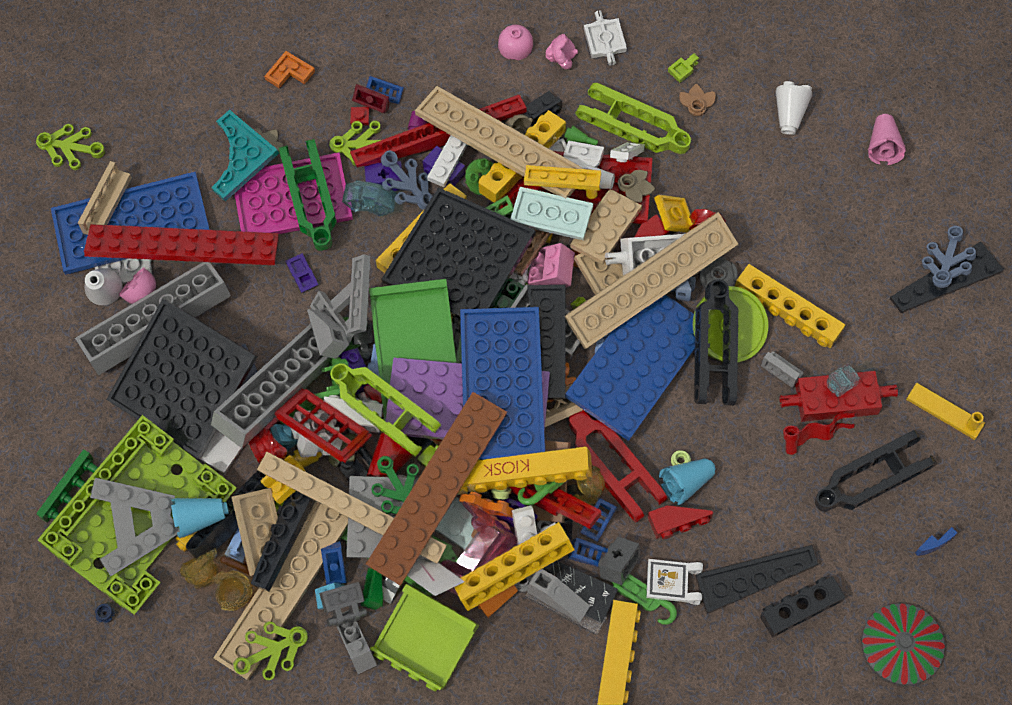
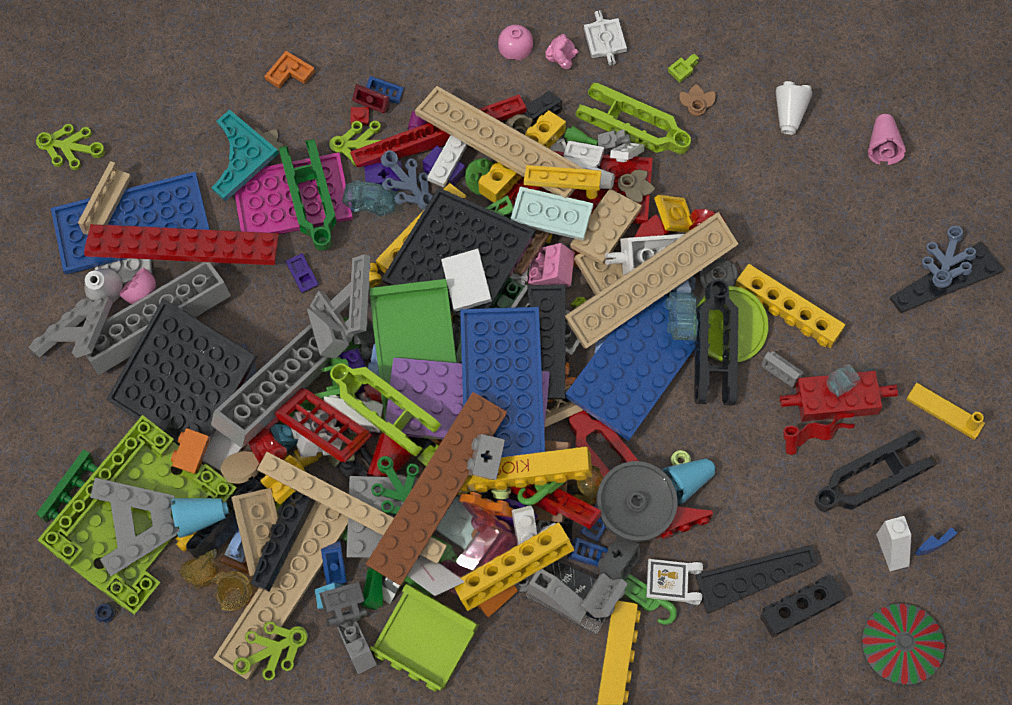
none -> light grey plate [28,297,113,358]
none -> orange brick [171,428,211,474]
none -> tan tile [221,451,260,484]
none -> yellow wheel [369,263,382,288]
none -> white tile [441,249,492,312]
none -> light grey brick [467,434,505,480]
none -> light grey bracket [581,573,628,618]
none -> dark grey dish [596,461,677,542]
none -> light grey plate [598,129,630,153]
none -> clear light blue brick [665,292,698,341]
none -> white slope [876,516,911,572]

